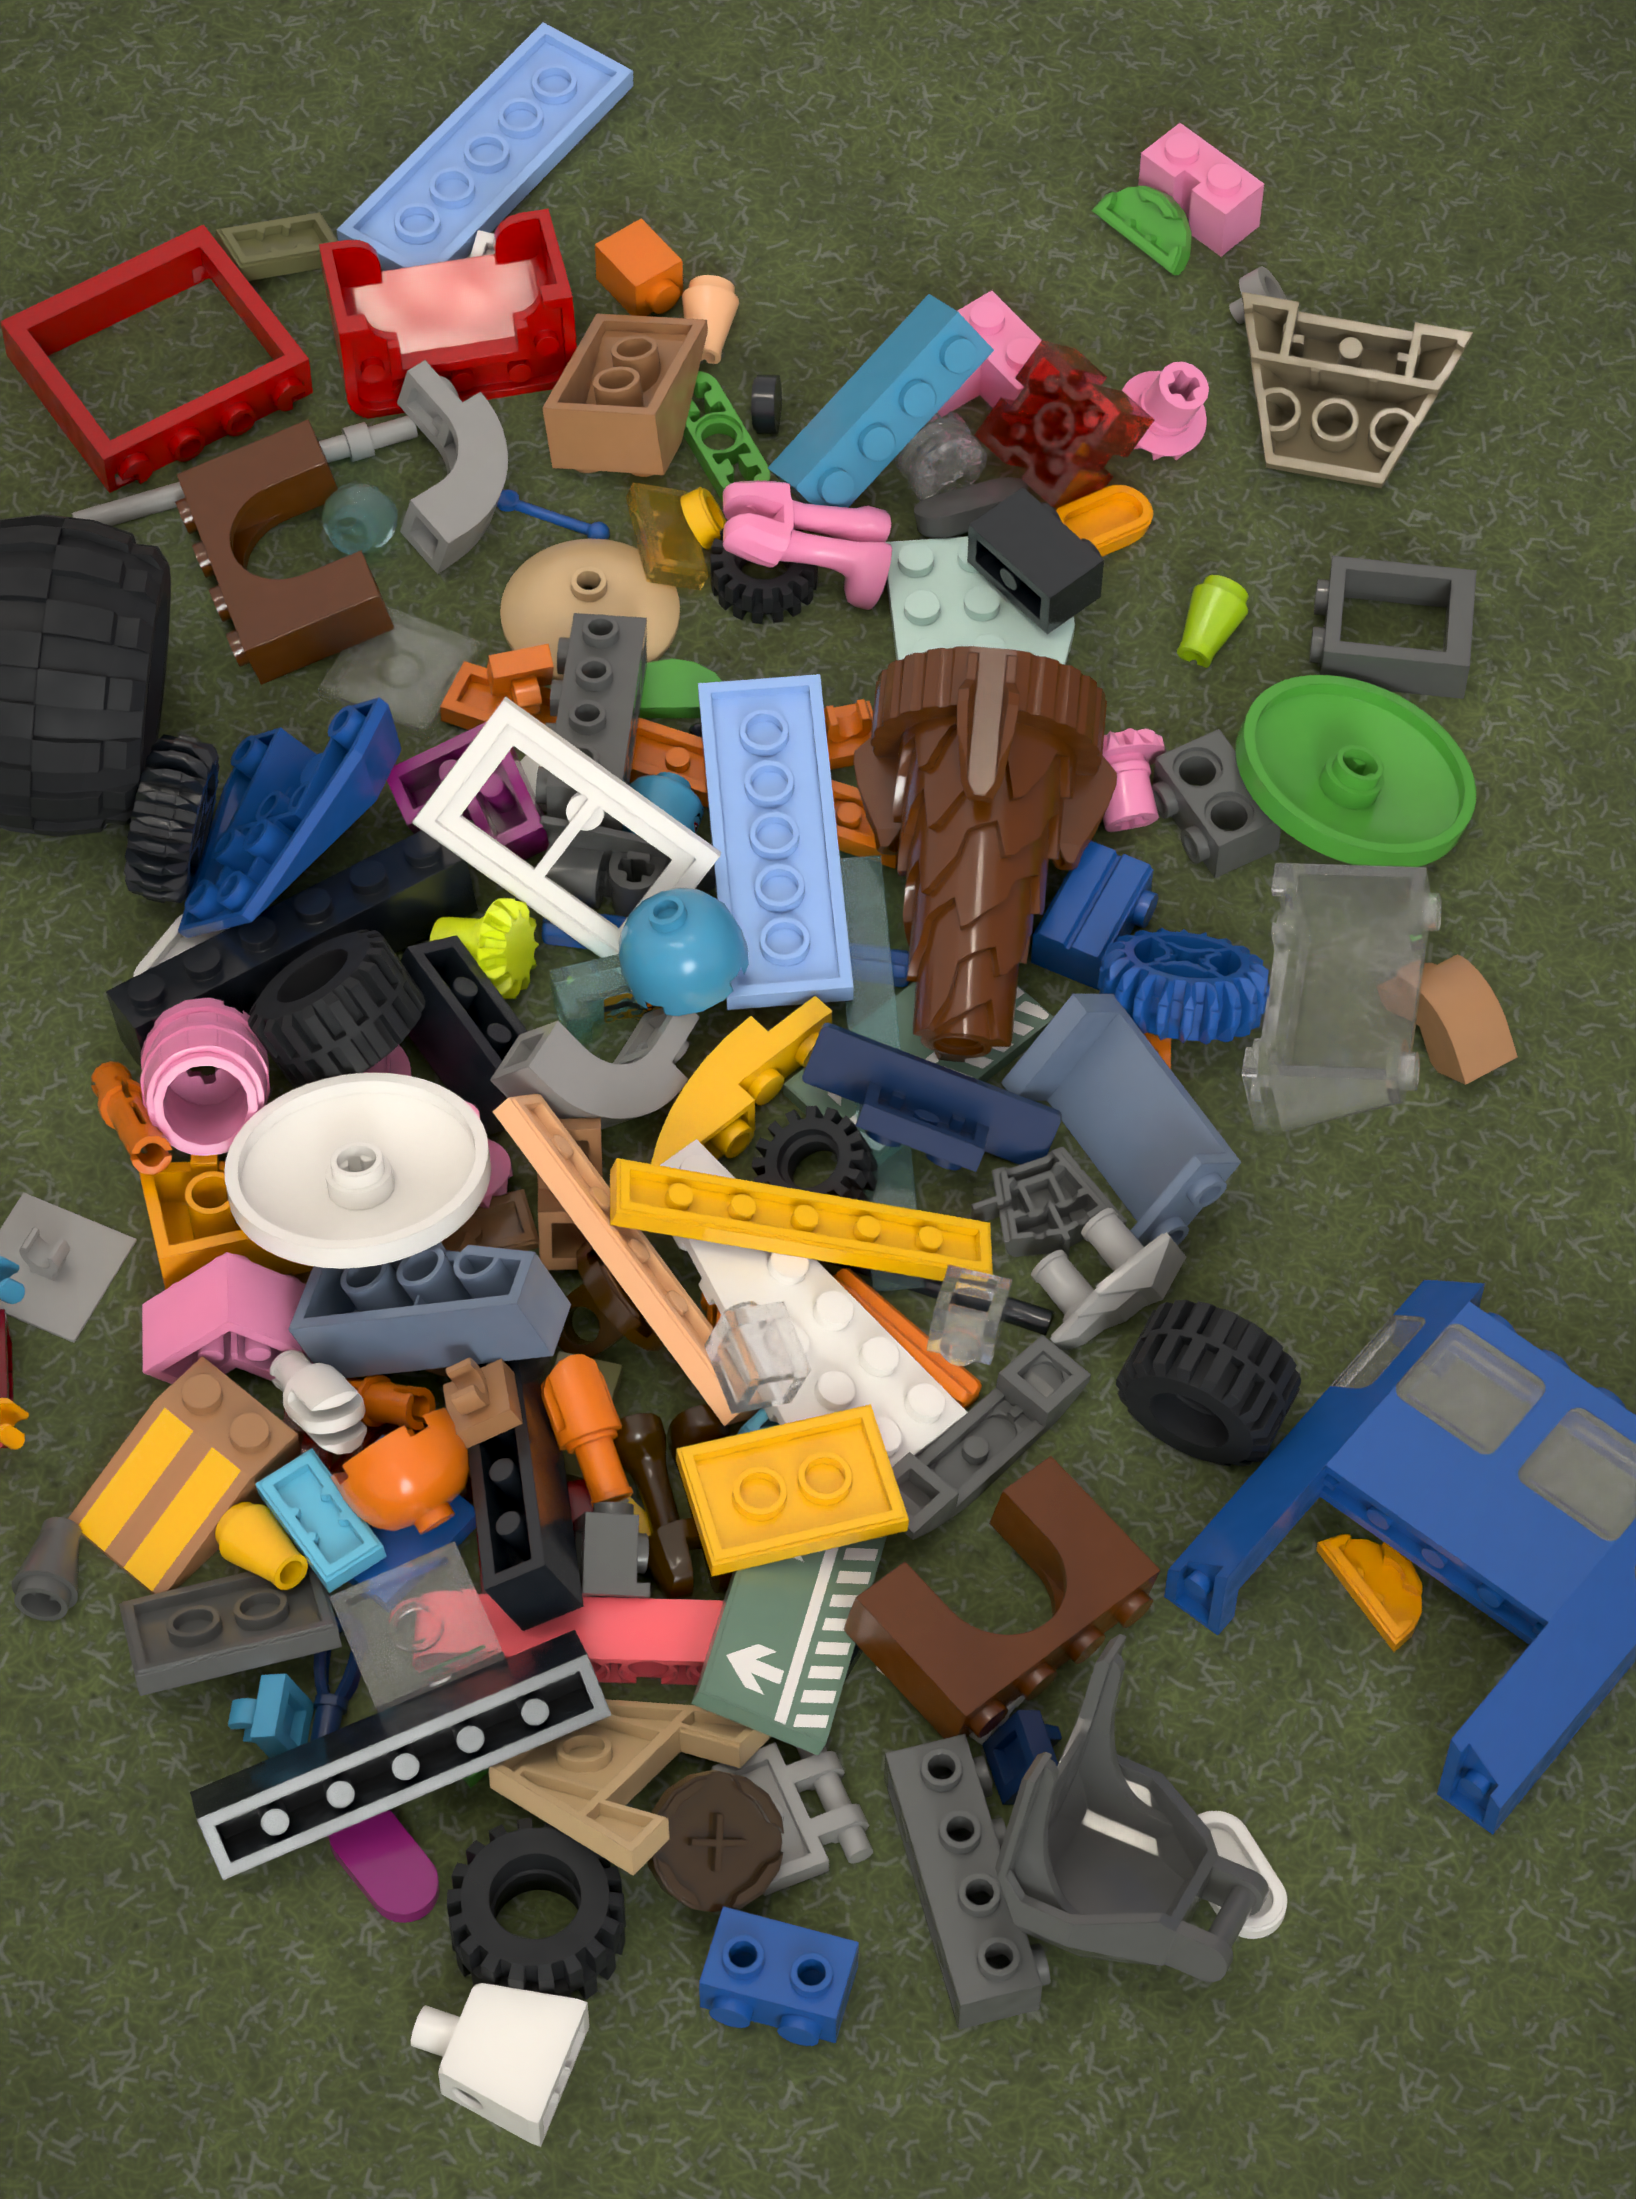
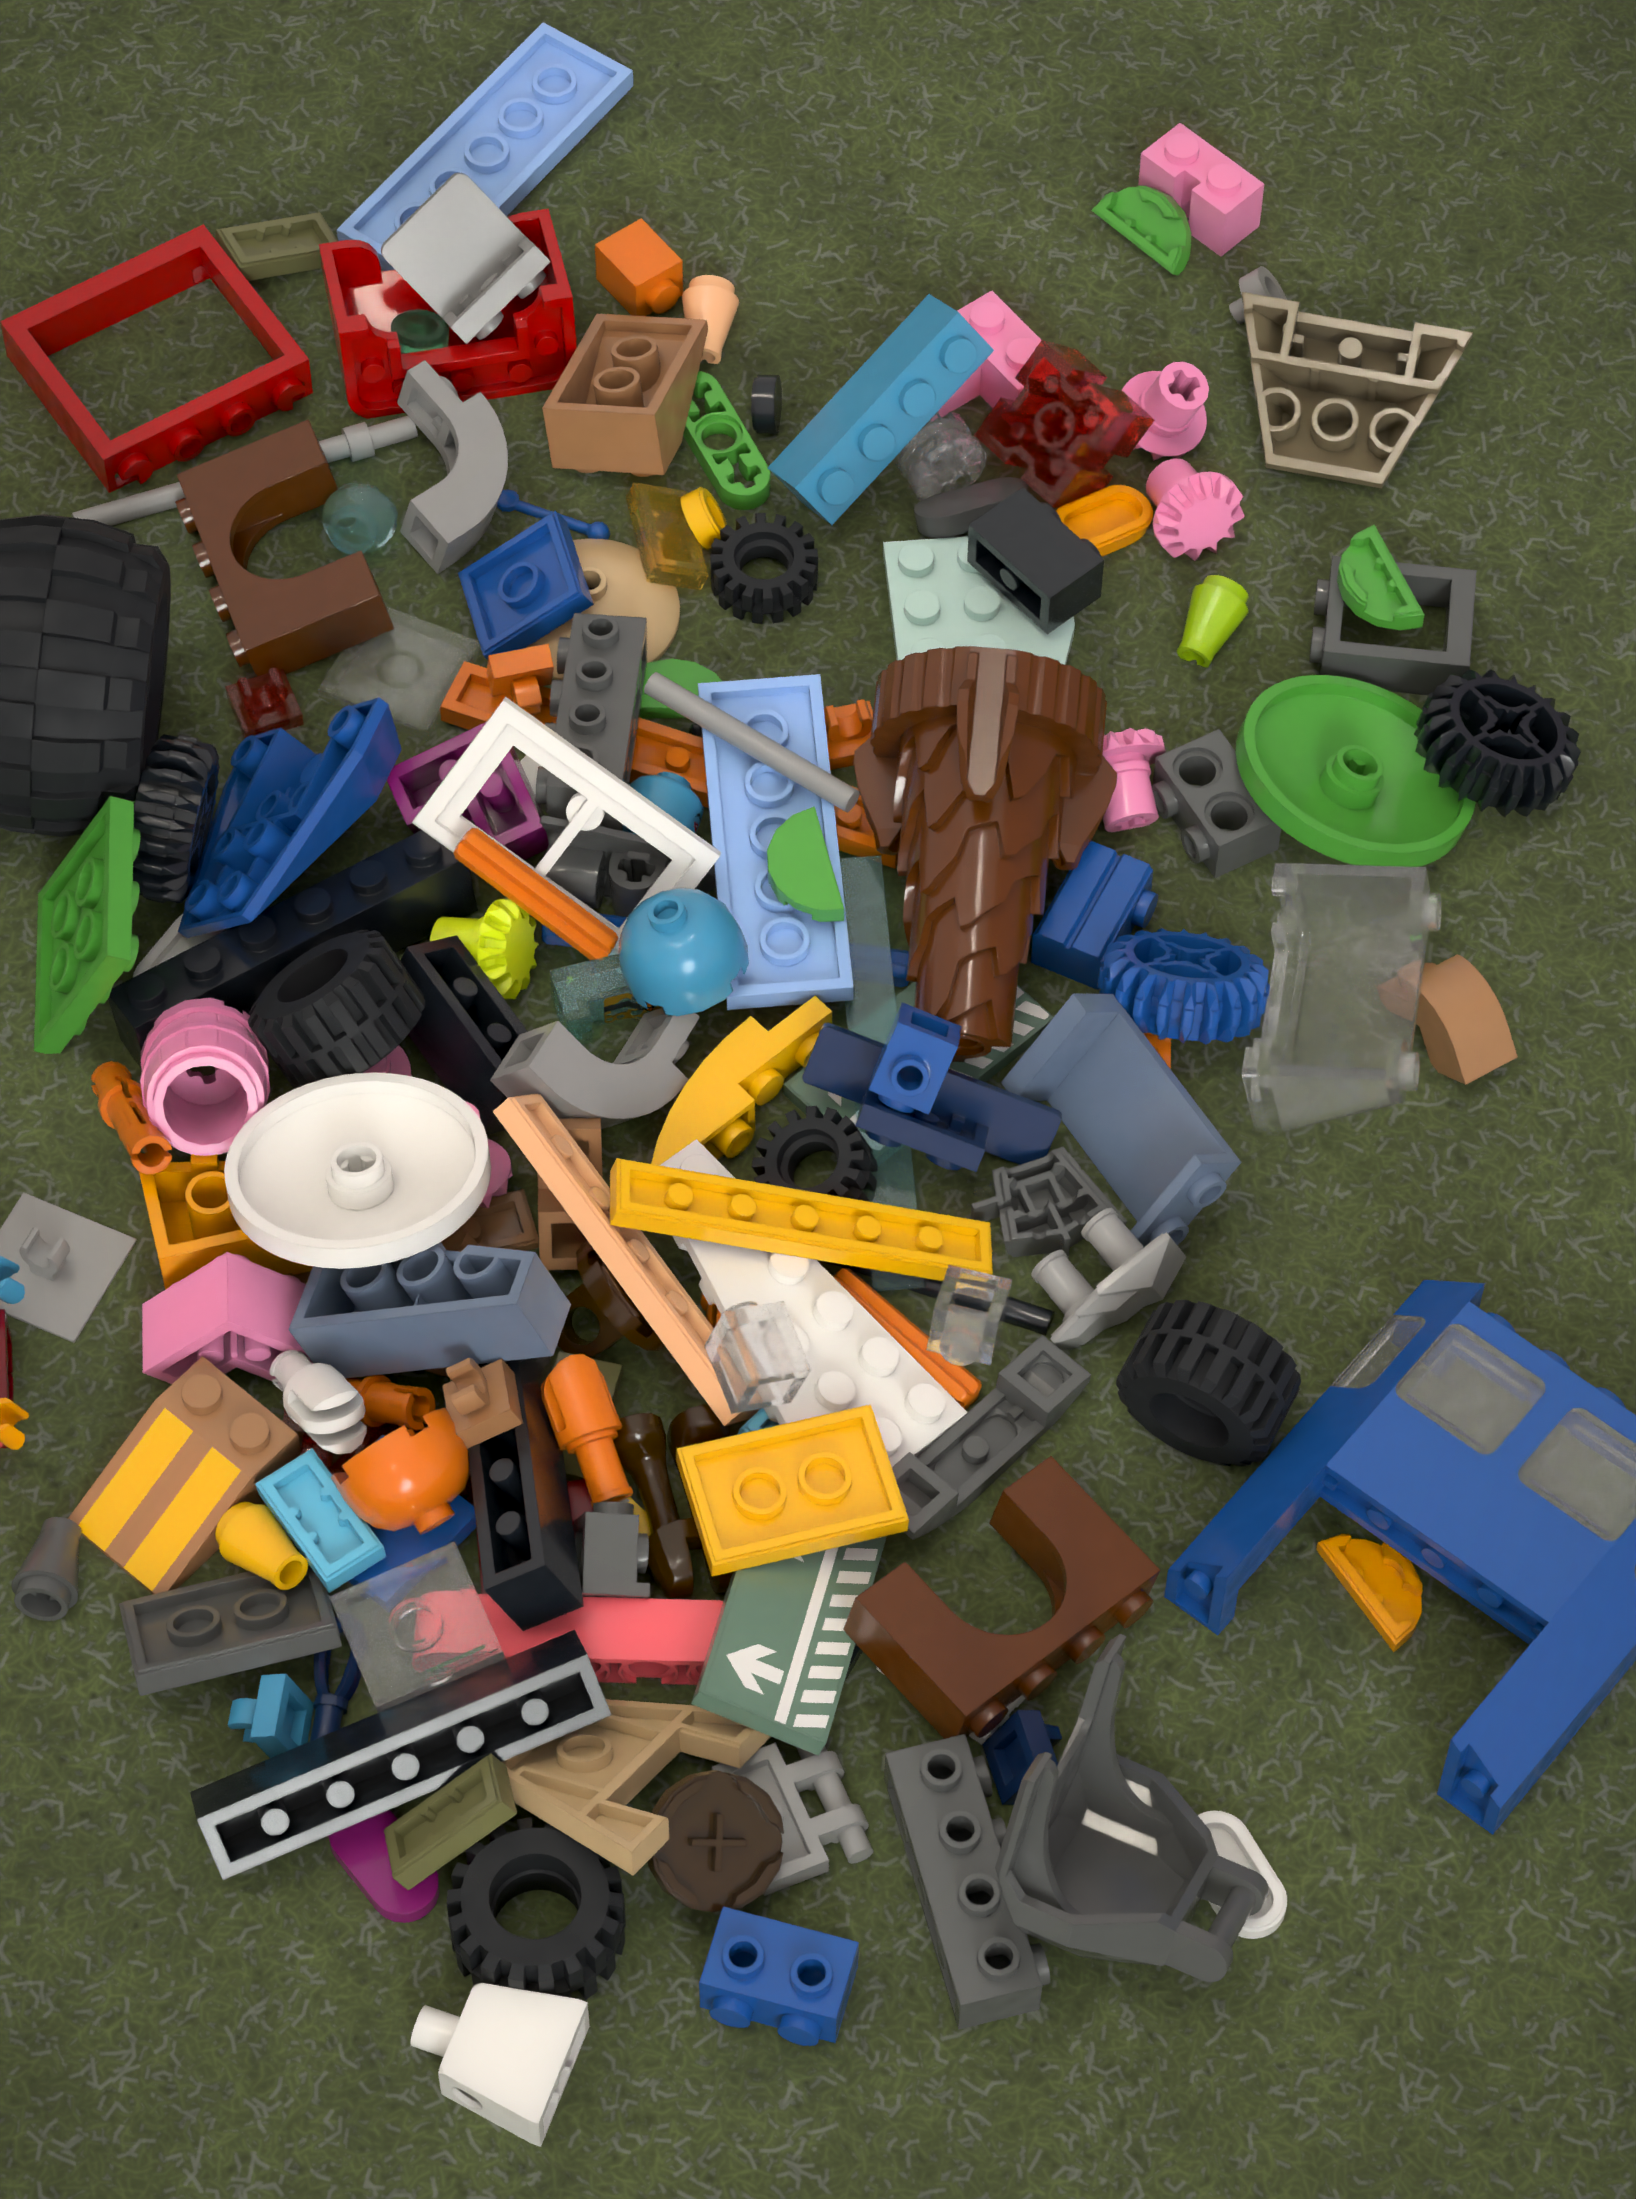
bright pink piece [723,480,892,610] -> none
none -> bright green plate [34,796,140,1054]
none -> clear red tile [225,667,304,739]
none -> bracket [381,173,551,344]
none -> olive plate [384,1754,517,1890]
none -> clear green tile [391,309,449,354]
none -> orange axle [453,828,618,964]
none -> blue tile [458,511,594,660]
none -> light grey bar [644,672,860,812]
none -> bright green tile [767,806,844,922]
none -> blue brick [869,1002,962,1115]
none -> bright pink gear [1146,458,1245,561]
none -> bright green tile [1337,525,1425,631]
none -> black gear [1414,669,1581,817]

